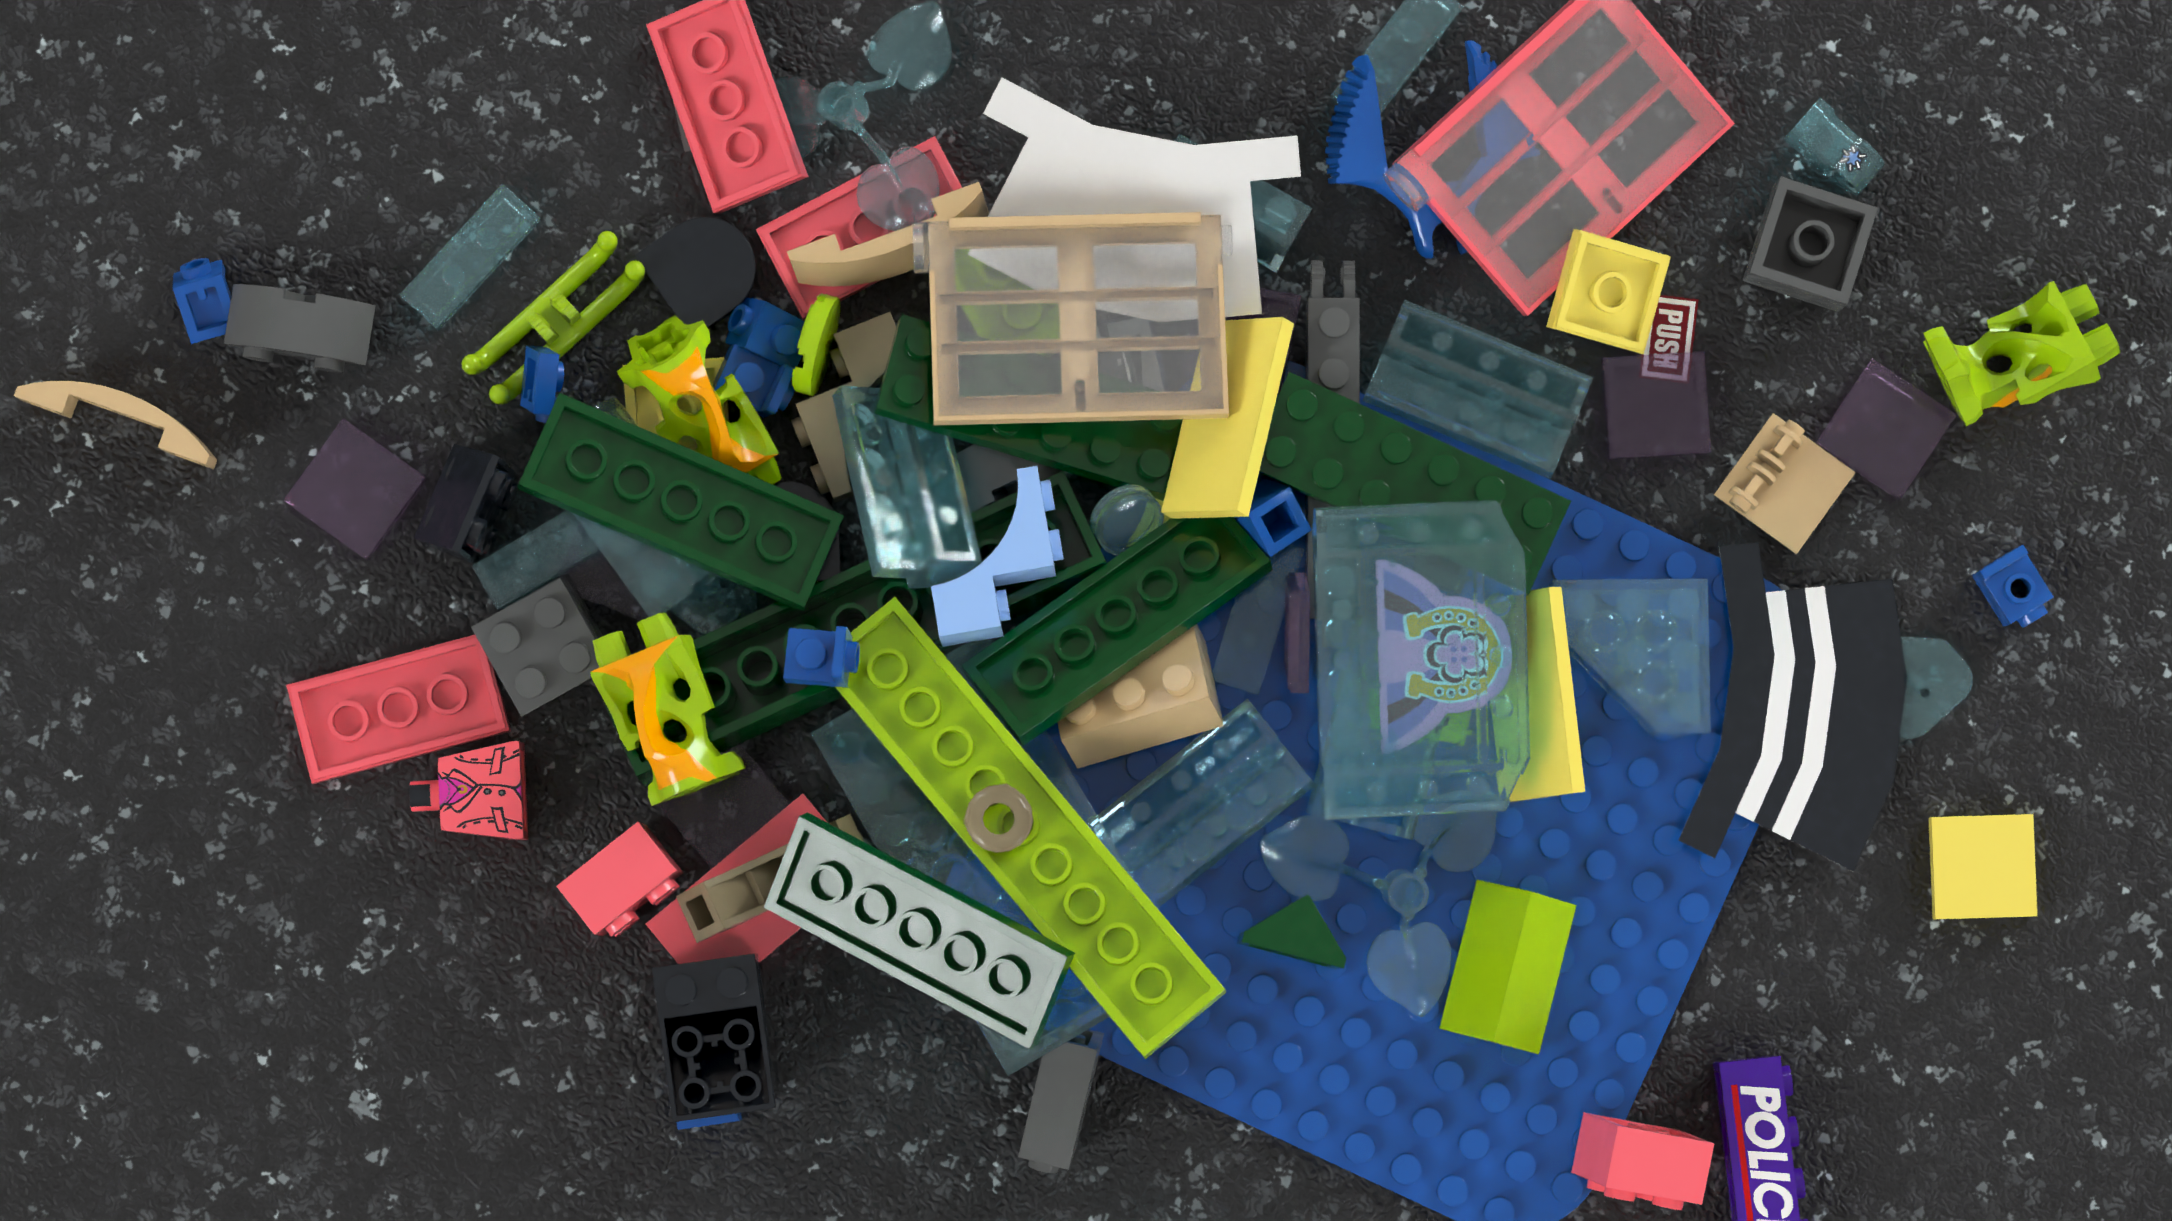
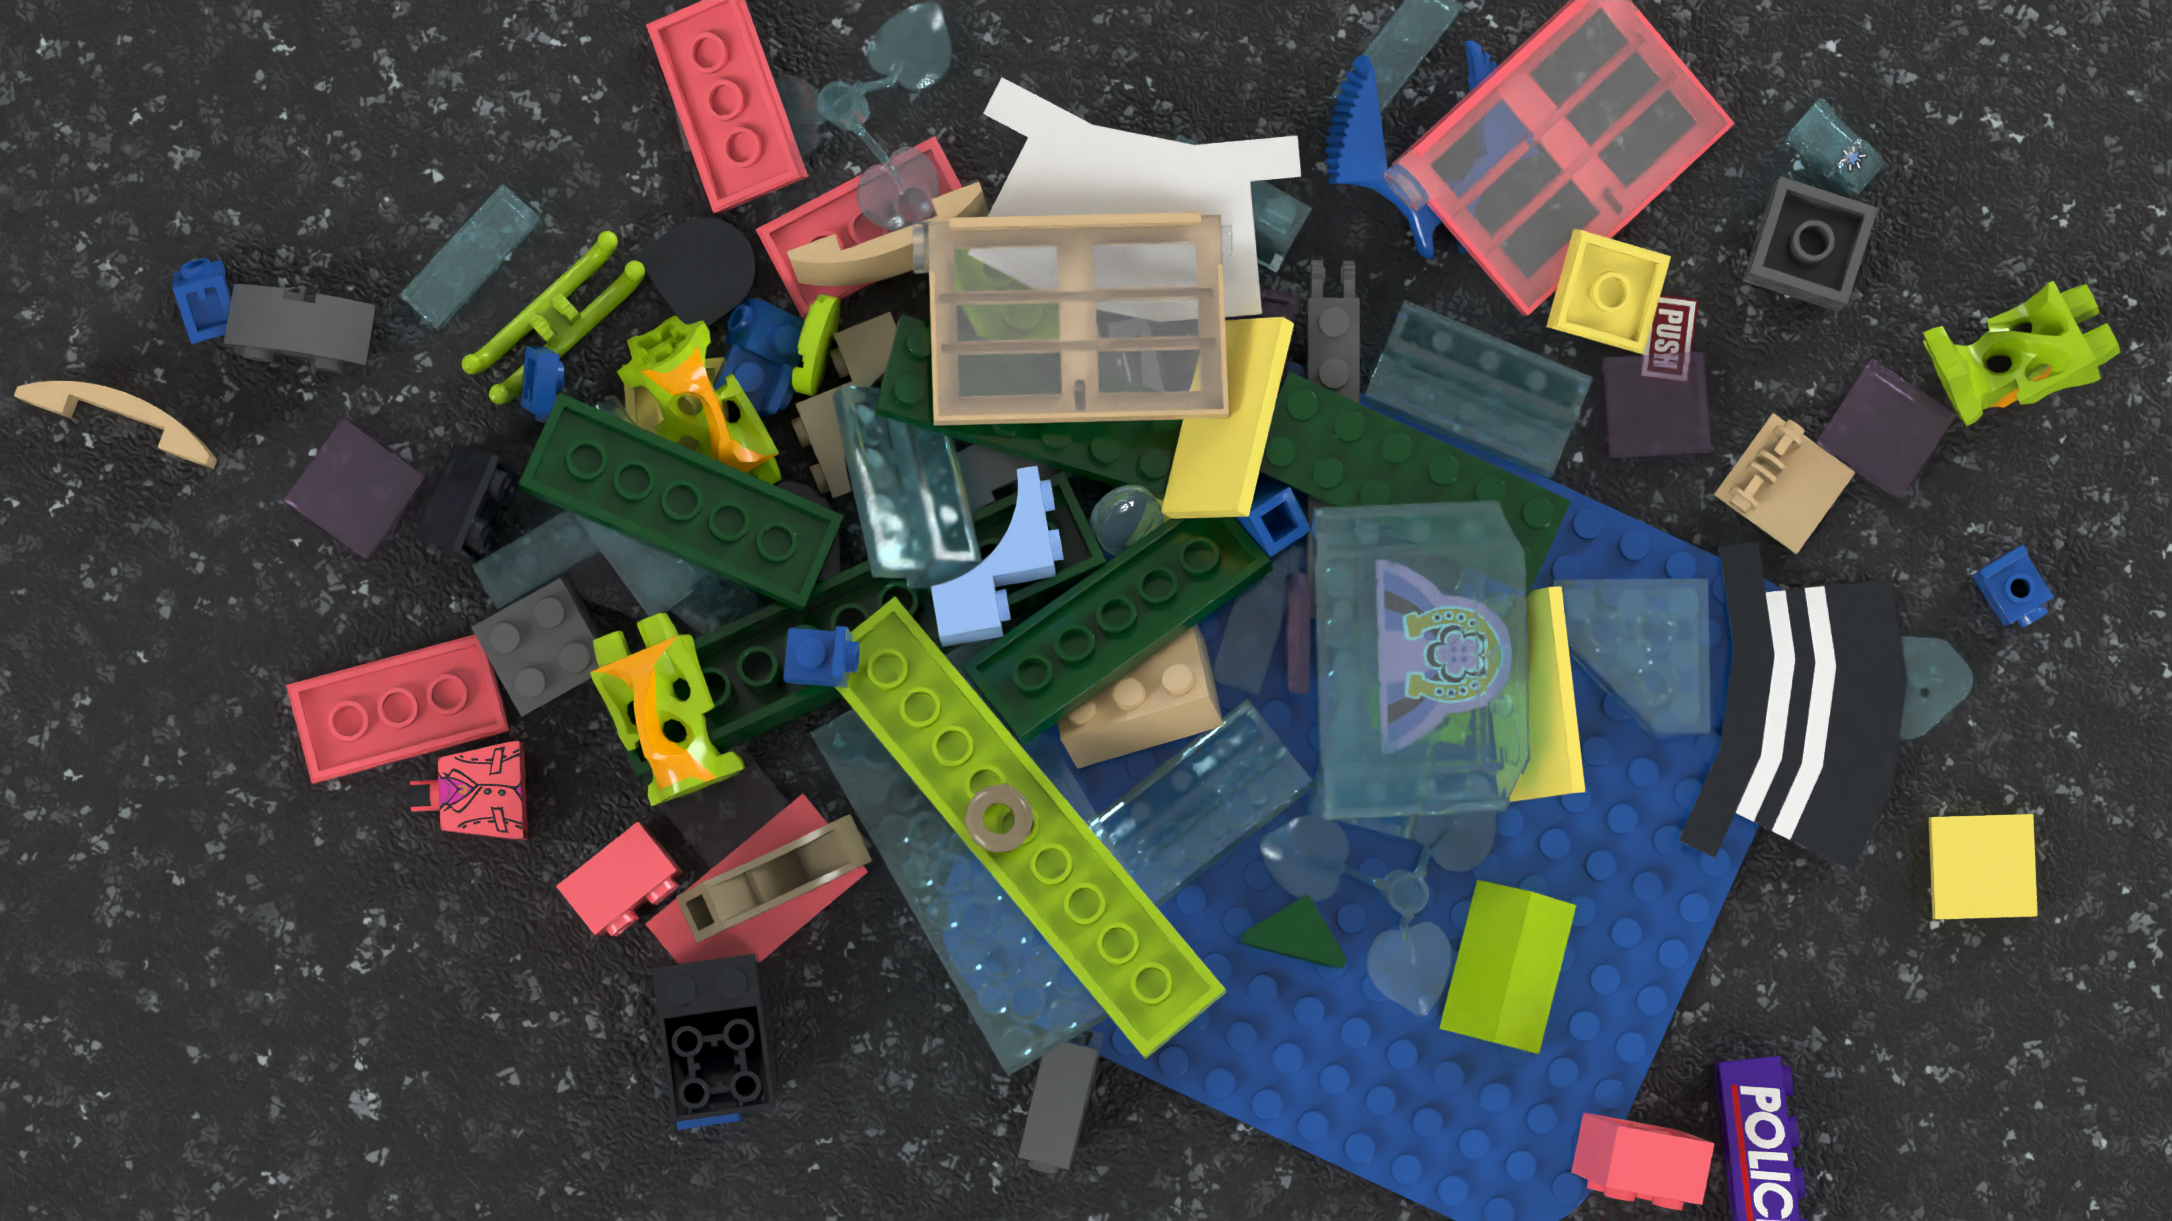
plate [763,813,1075,1049] -> none

